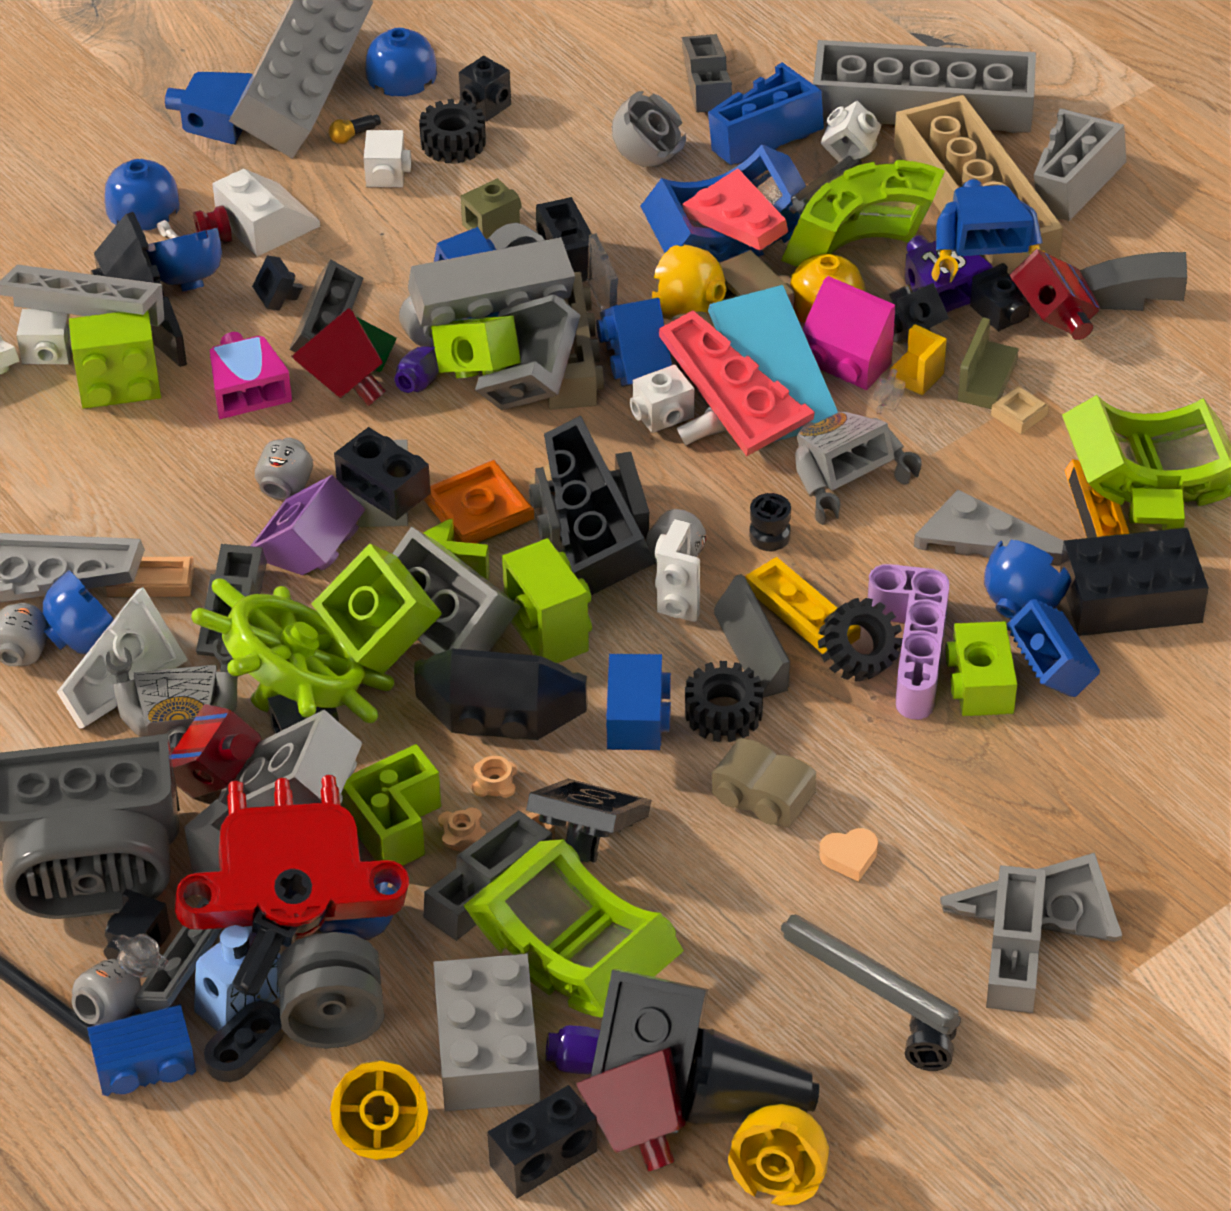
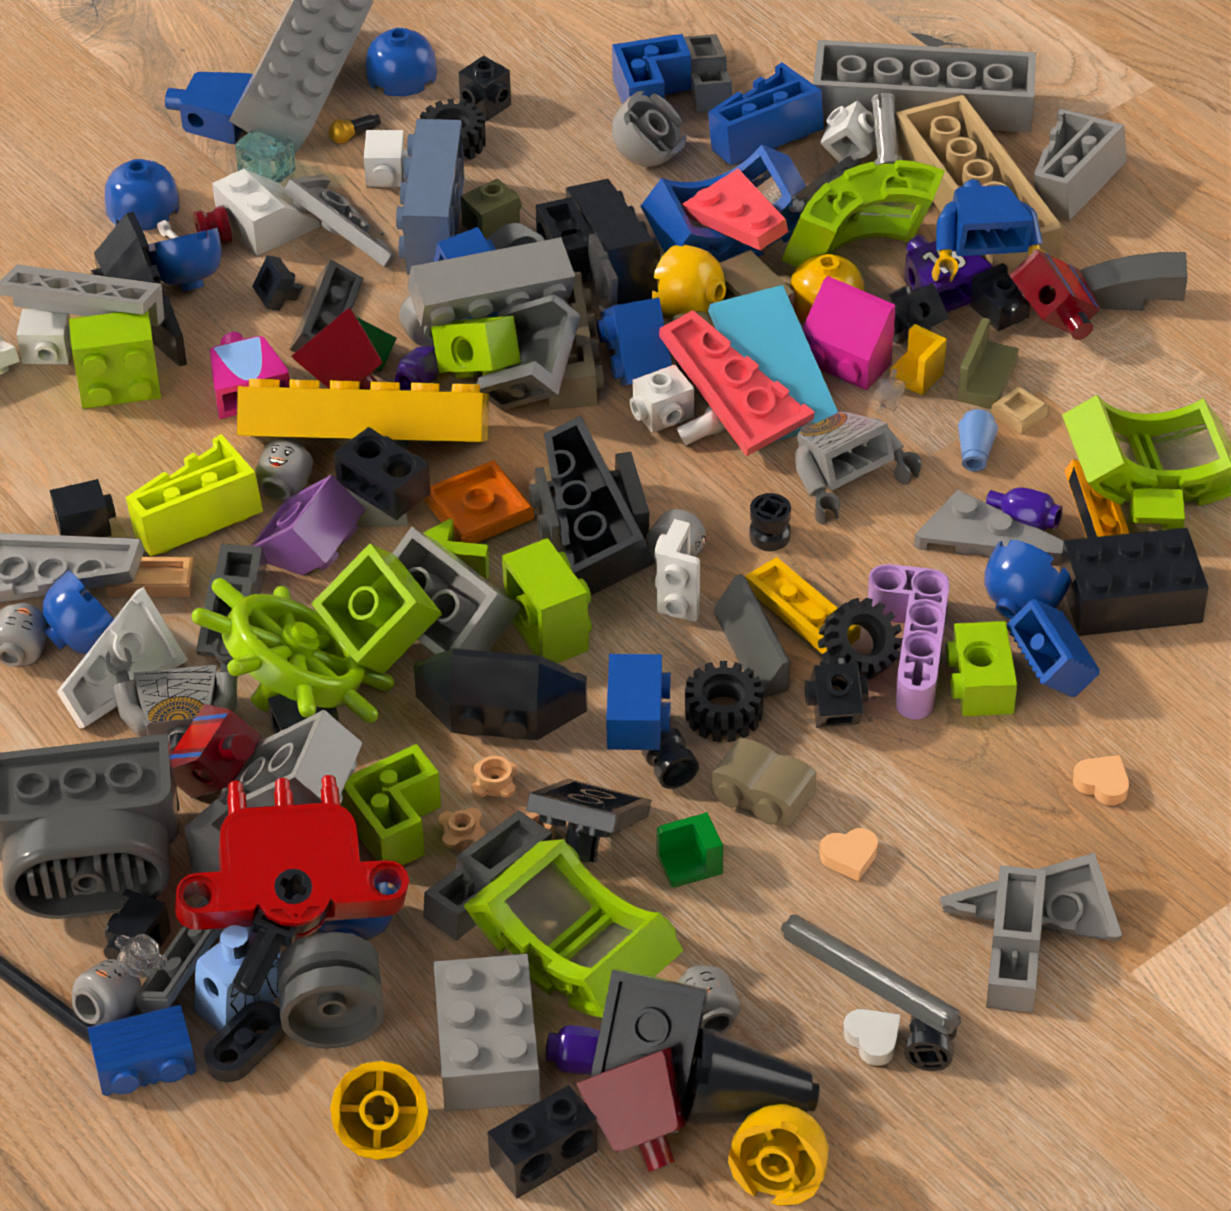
none -> black brick [49,479,116,537]
none -> neon yellow wedge [125,434,263,557]
none -> clear light blue brick [235,129,296,183]
none -> yellow brick [237,379,489,442]
none -> light grey wing [283,174,394,267]
none -> sand blue brick [396,119,465,274]
none -> black wedge [565,178,660,307]
none -> blue brick [612,34,691,103]
none -> black wheel [641,727,699,789]
none -> green panel [656,812,723,888]
none -> light grey head [677,965,740,1033]
none -> black brick [804,658,869,728]
none -> white tile [843,1009,900,1066]
none -> light grey pin [871,93,904,203]
none -> medium blue cone [958,409,998,471]
none -> dark purple plant [986,487,1063,531]
none -> light nougat tile [1073,755,1129,806]

